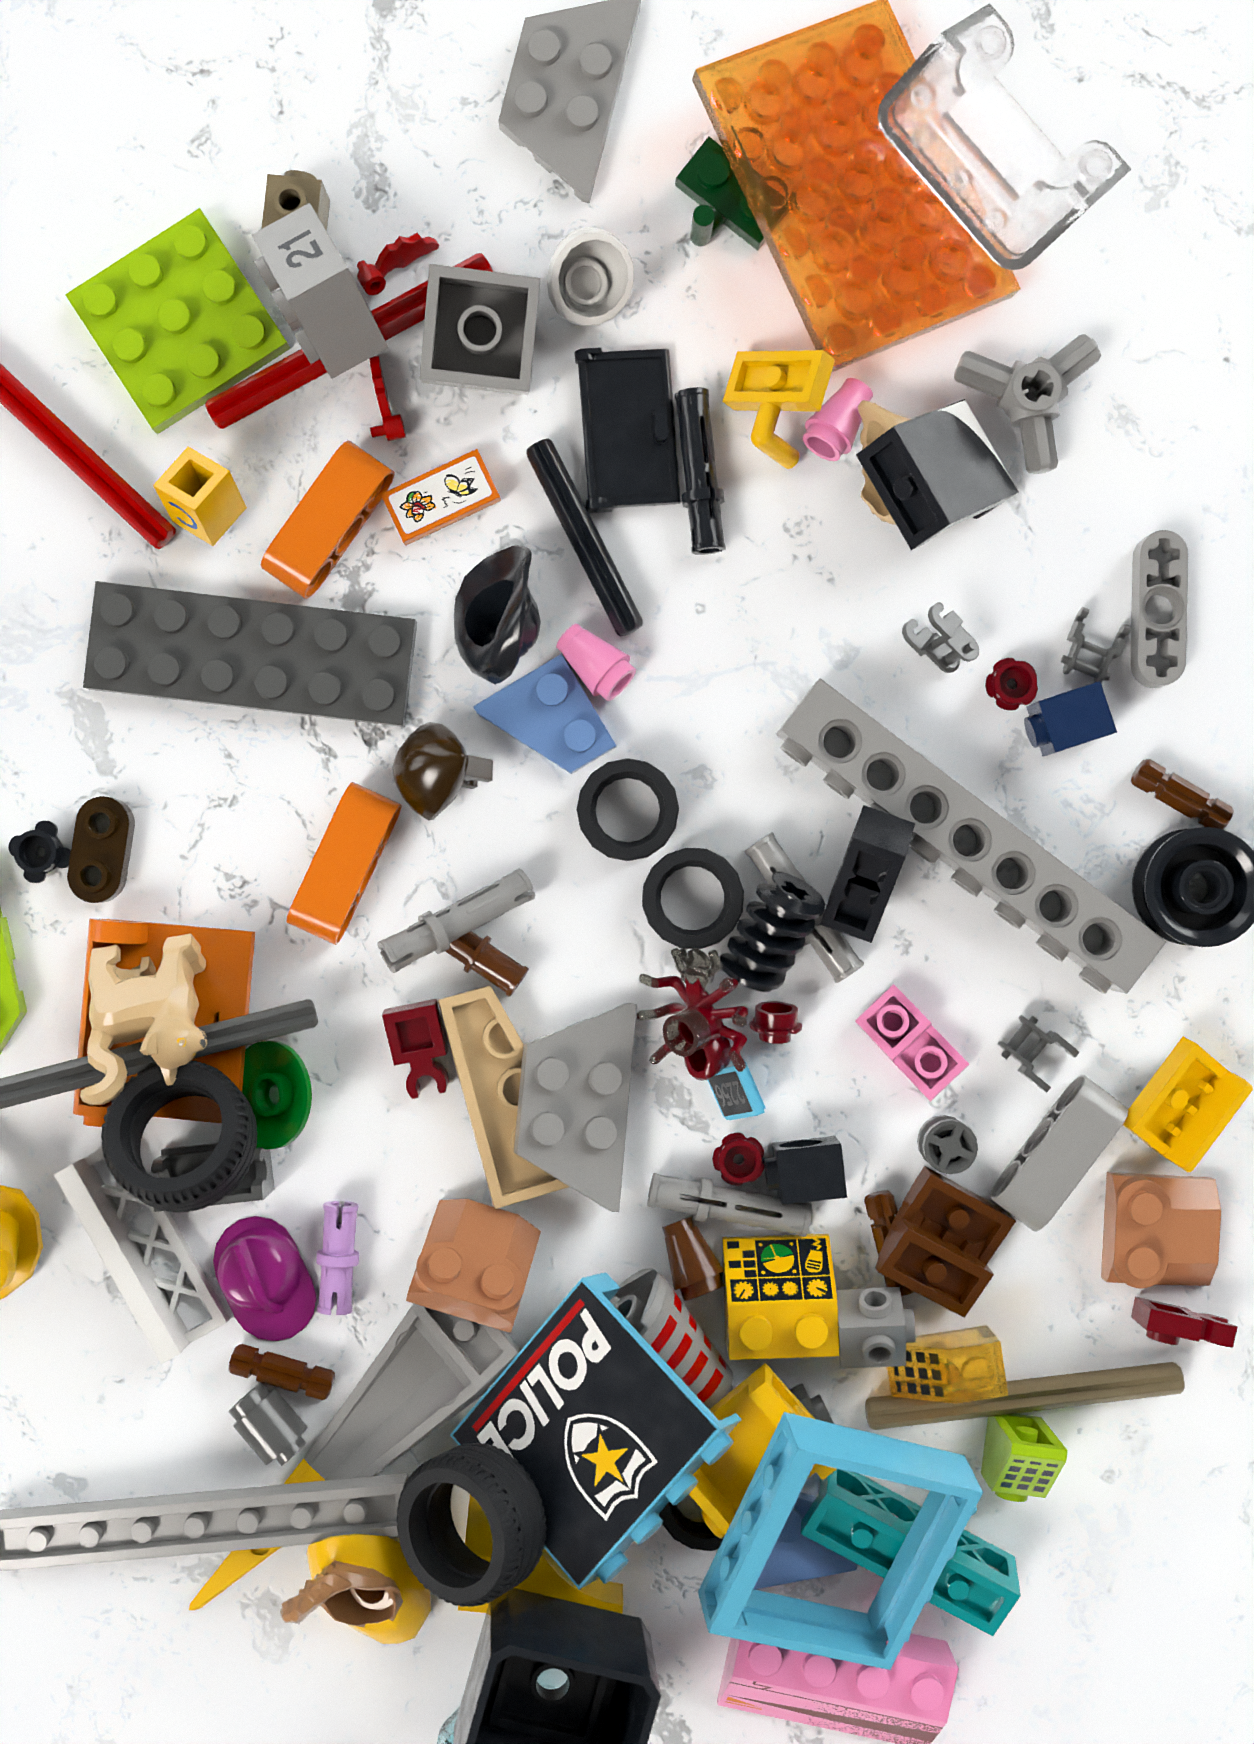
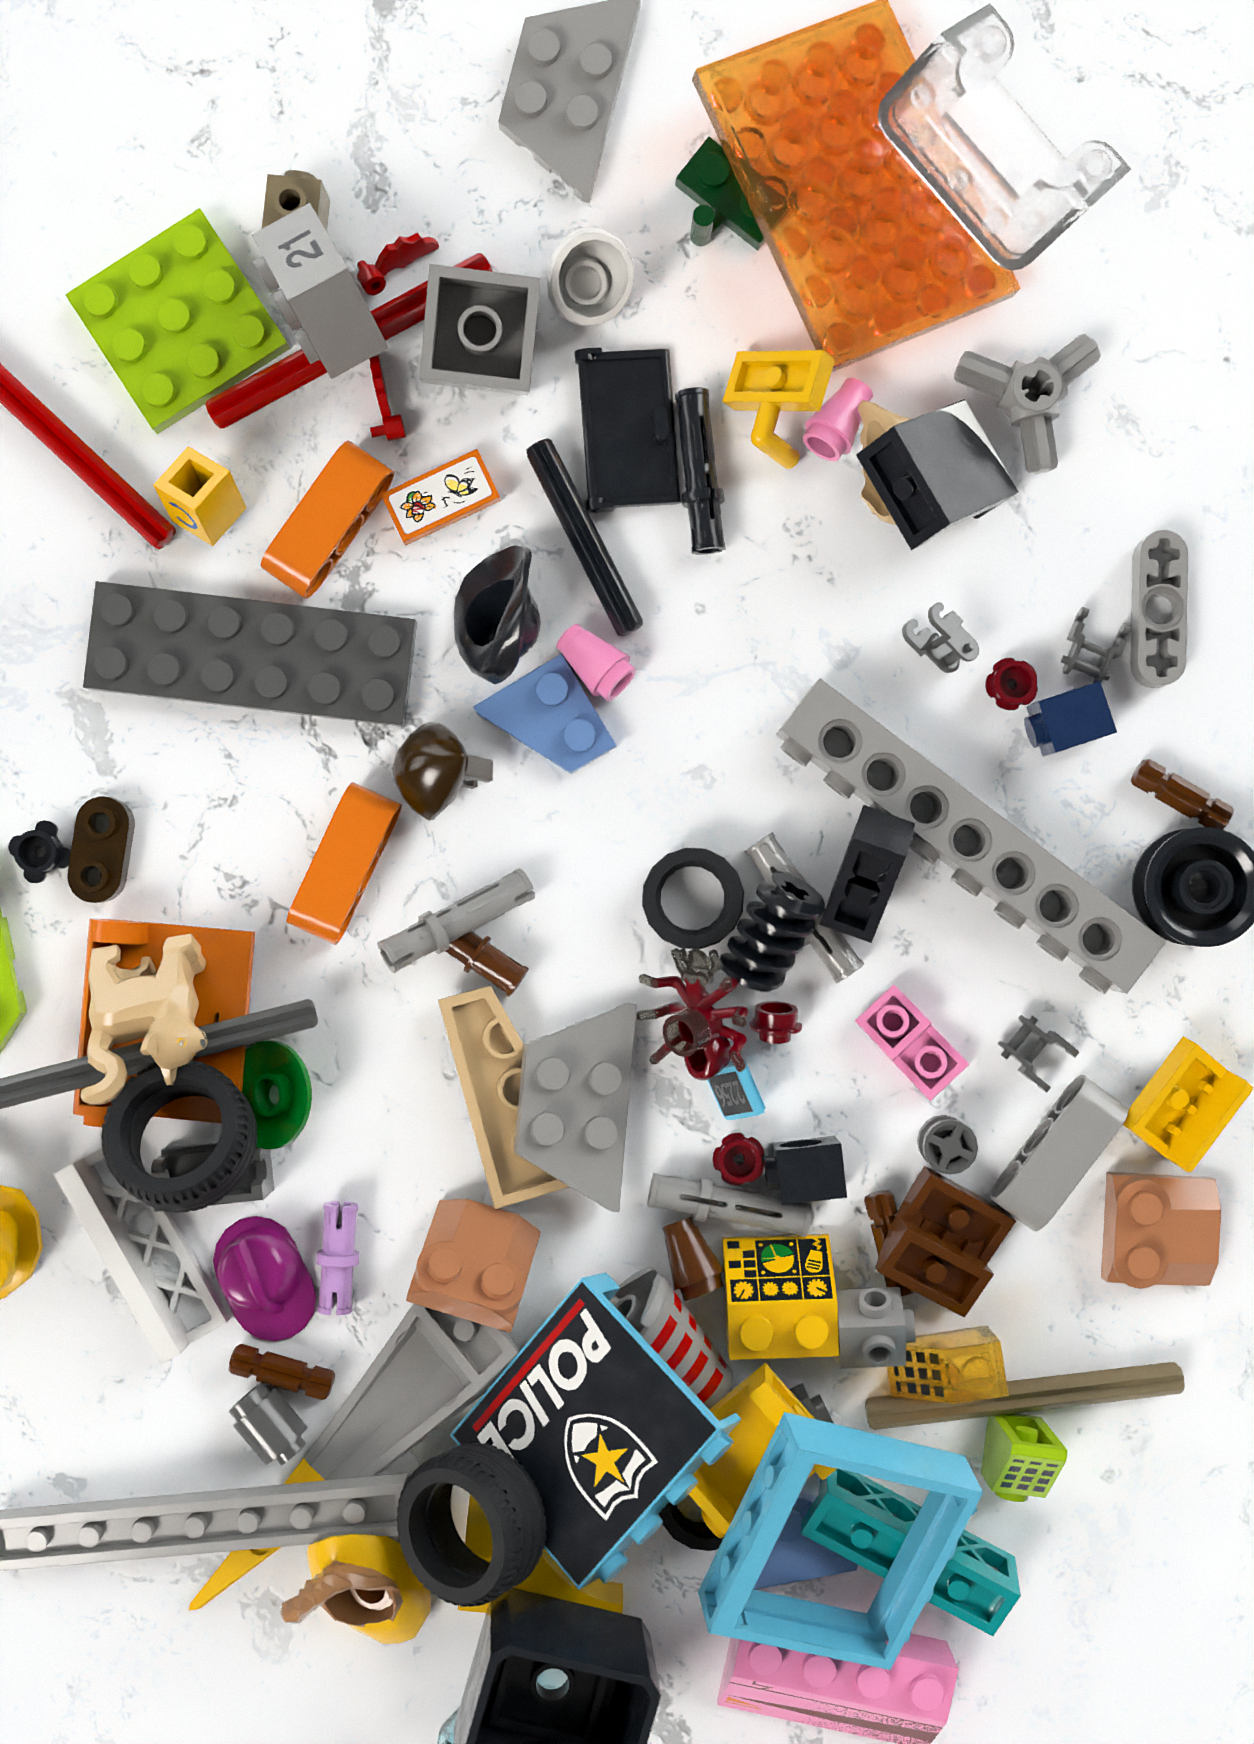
dark red plate [382,998,449,1099] -> none
black tyre [576,758,679,861] -> none
dark red plate [1131,1296,1238,1348] -> none

